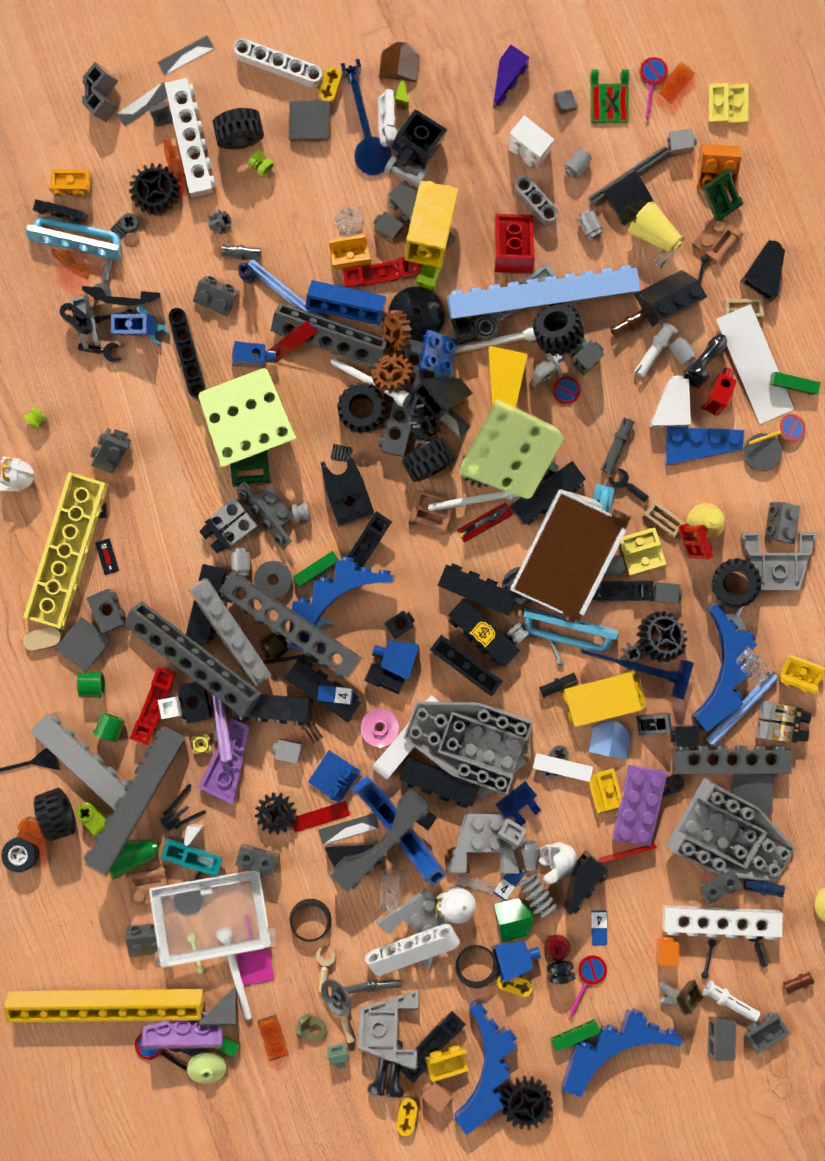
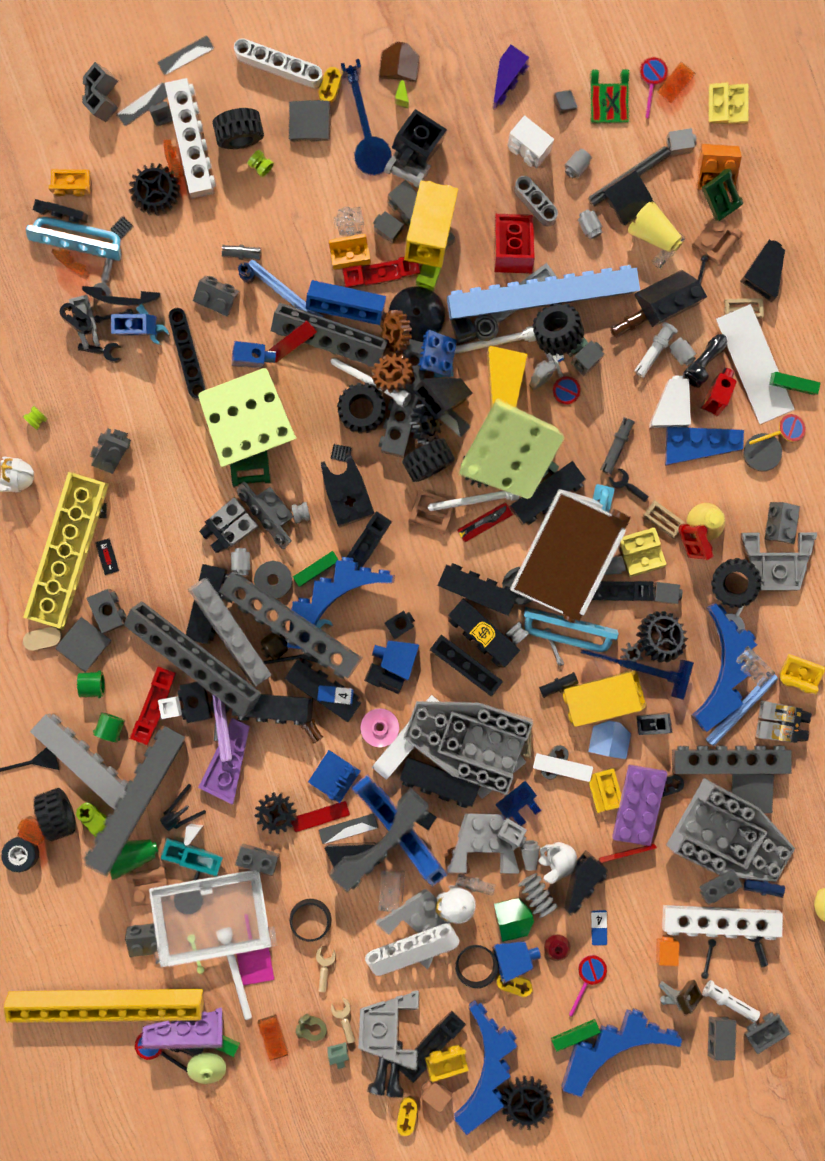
dark grey bush [121,213,139,233] -> none
light yellow plate [191,734,212,754] -> none
dark grey tile [199,988,236,1026] -> none
dark grey gear [208,209,232,235] -> none
light grey brick [272,739,302,764] -> none
dark grey dish [321,979,401,1016] -> none
white hinge [378,89,397,147] -> none
sticker [493,868,525,901] -> none
black wheel [546,960,576,985] -> none
black brick [669,725,700,747] -> none
copper pin [783,972,815,994] -> none

